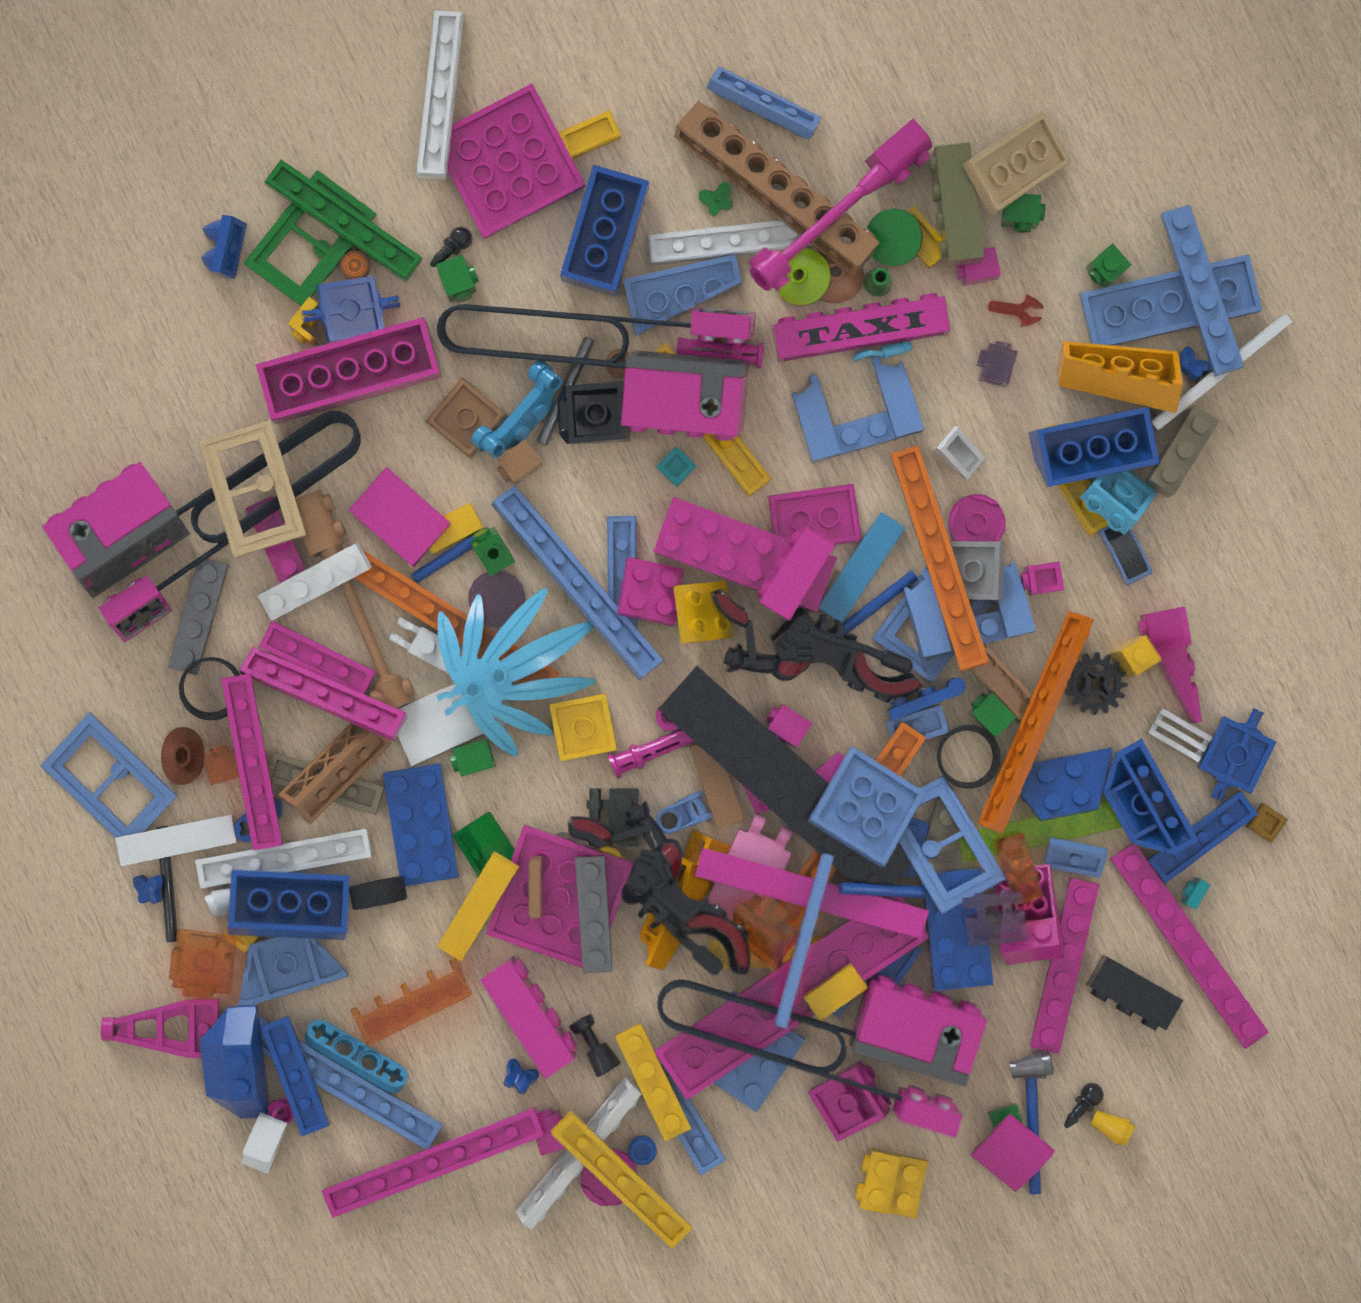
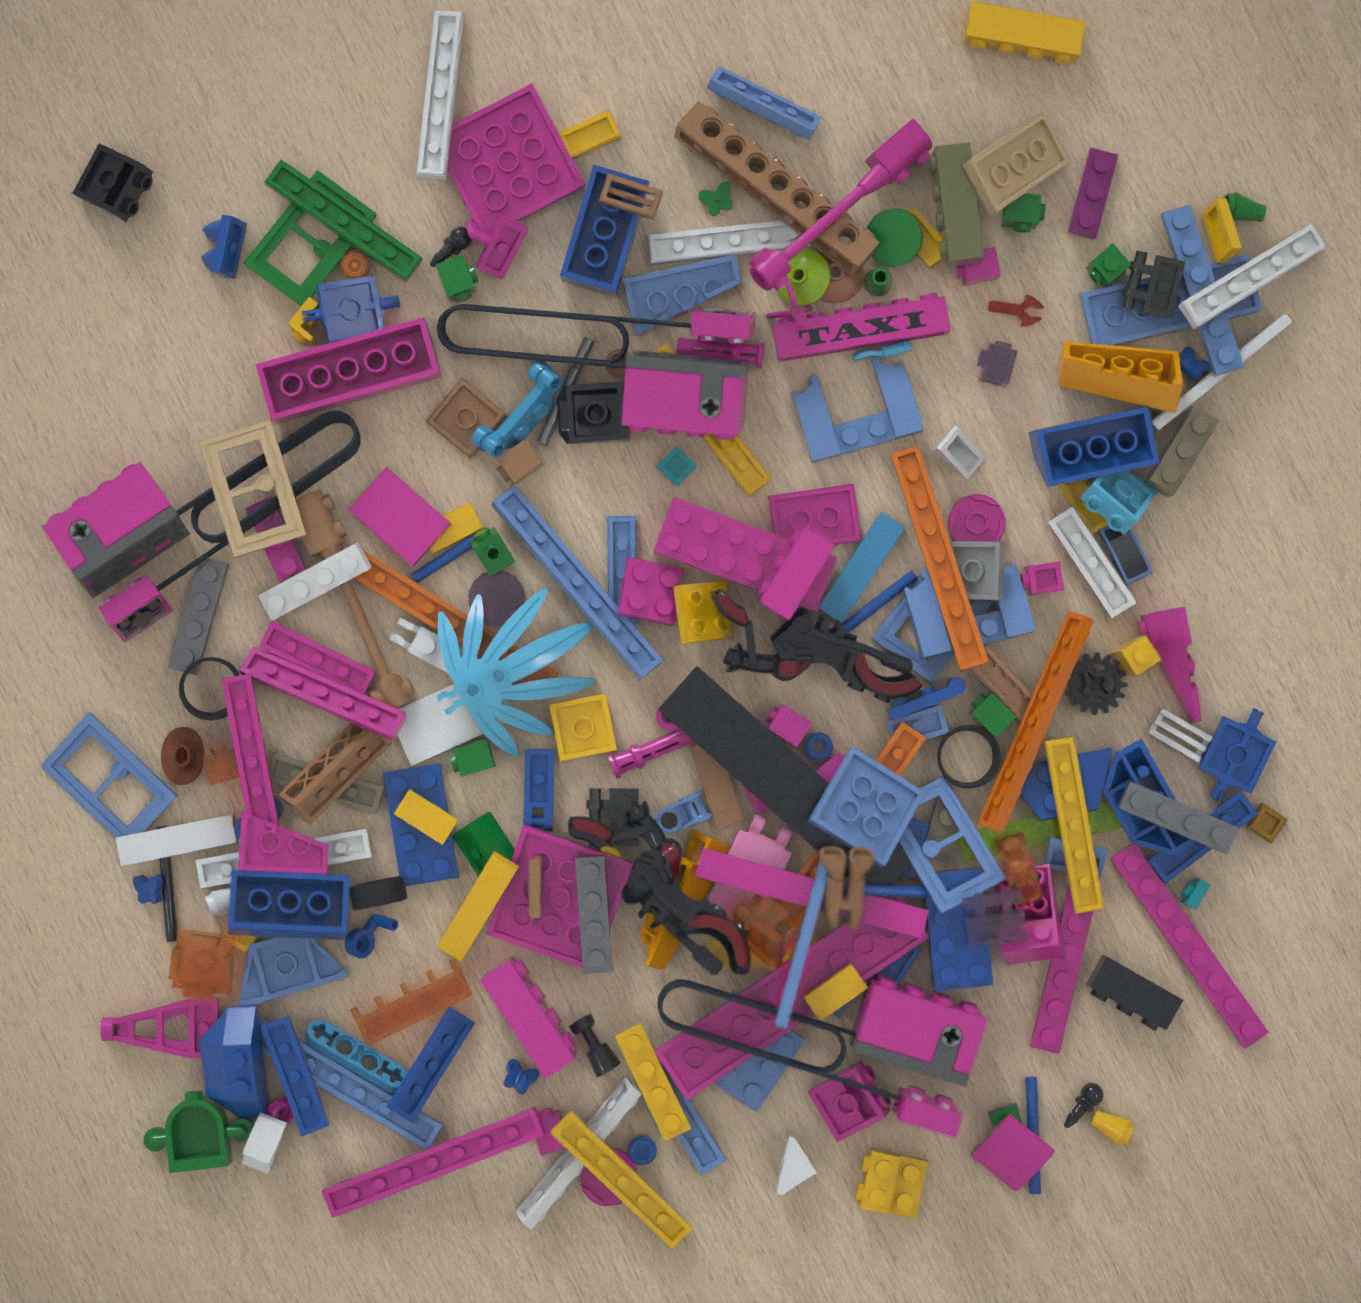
flat silver cone [1010,1050,1054,1079] -> none
none -> black plate [72,143,153,222]
none -> green piece [143,1090,254,1173]
none -> dark pink wing [238,811,329,874]
none -> blue plate [345,914,399,958]
none -> blue plate [386,1007,475,1123]
none -> yellow tile [394,789,459,845]
none -> dark pink plate [465,214,529,280]
none -> blue plate [523,749,555,831]
none -> medium nougat tile [599,173,663,220]
none -> dark pink plant [766,282,812,325]
none -> white slope [776,1132,817,1195]
none -> blue plate [804,732,833,761]
none -> medium nougat piece [819,846,875,929]
none -> yellow brick [963,1,1086,65]
none -> yellow tile [1044,736,1104,914]
none -> white plate [1048,505,1137,618]
none -> magenta plate [1067,148,1118,240]
none -> flat silver plate [1117,781,1239,854]
none -> pearl dark grey plate [1122,250,1185,319]
none -> white tile [1178,224,1327,330]
none -> yellow tile [1202,198,1242,264]
none -> green cone [1224,192,1266,222]

